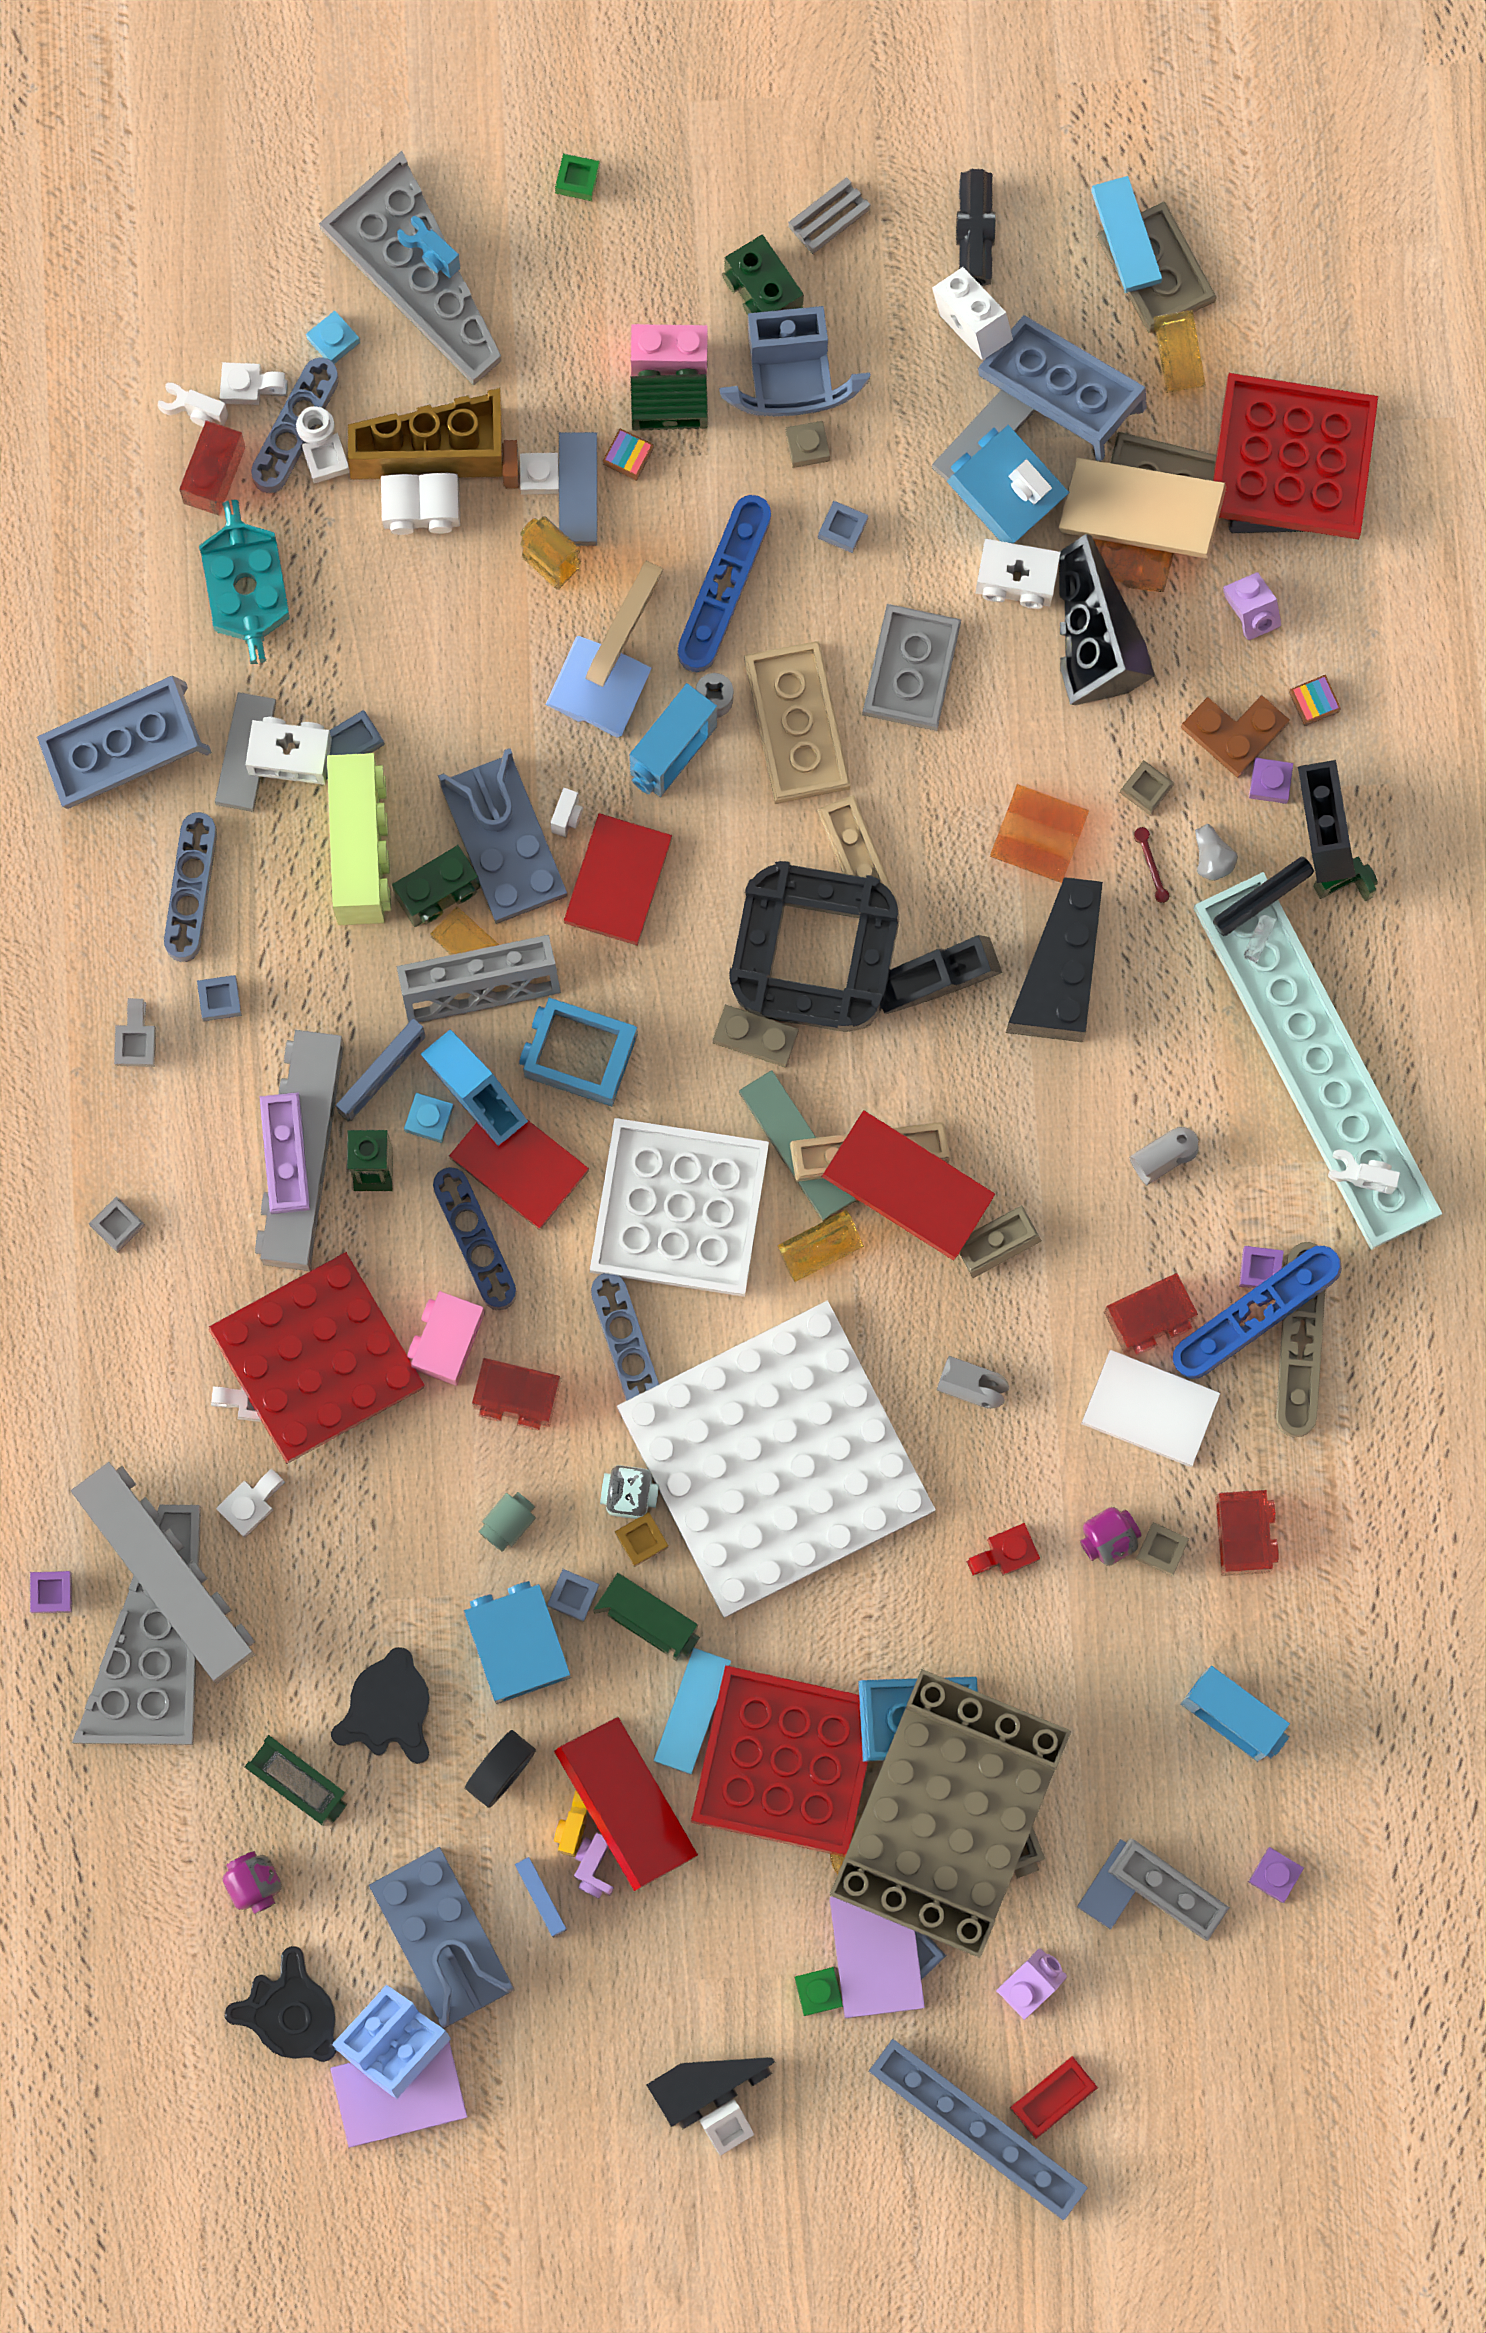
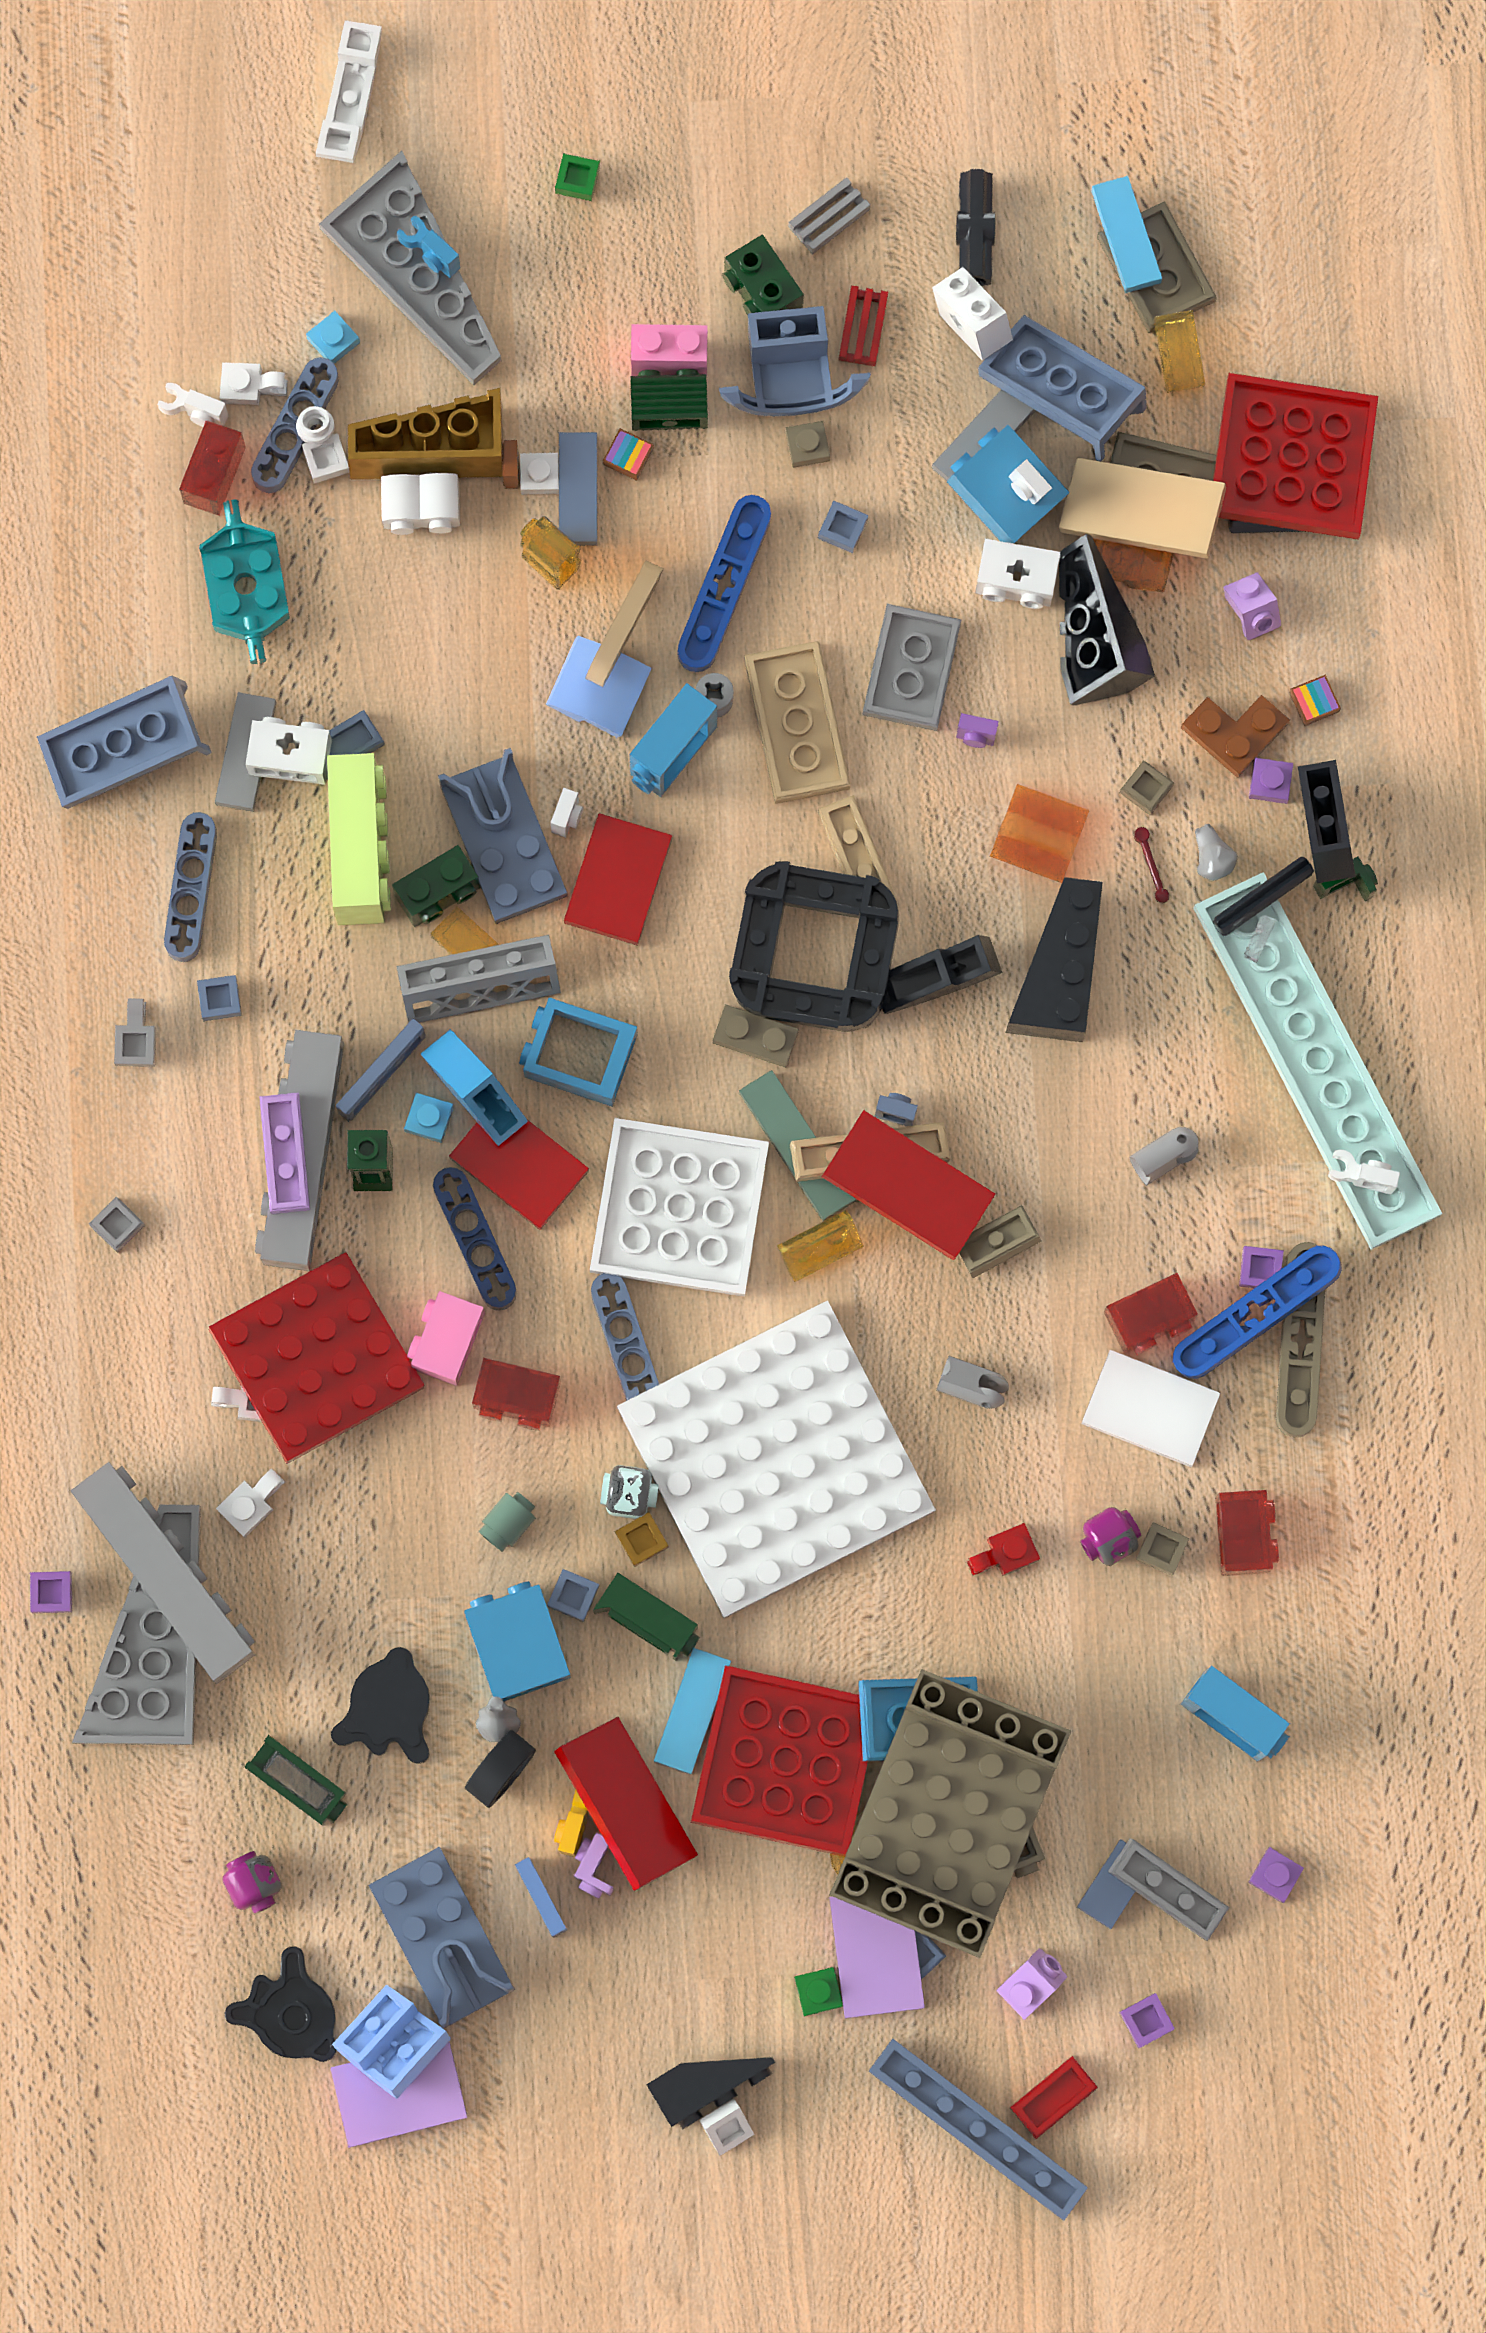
none -> white slope [316,20,382,163]
none -> light grey animal [476,1696,521,1742]
none -> red tile [839,285,889,367]
none -> sand blue plate [875,1093,918,1126]
none -> medium lavender plate [956,713,999,748]
none -> medium lavender plate [1119,1993,1175,2048]

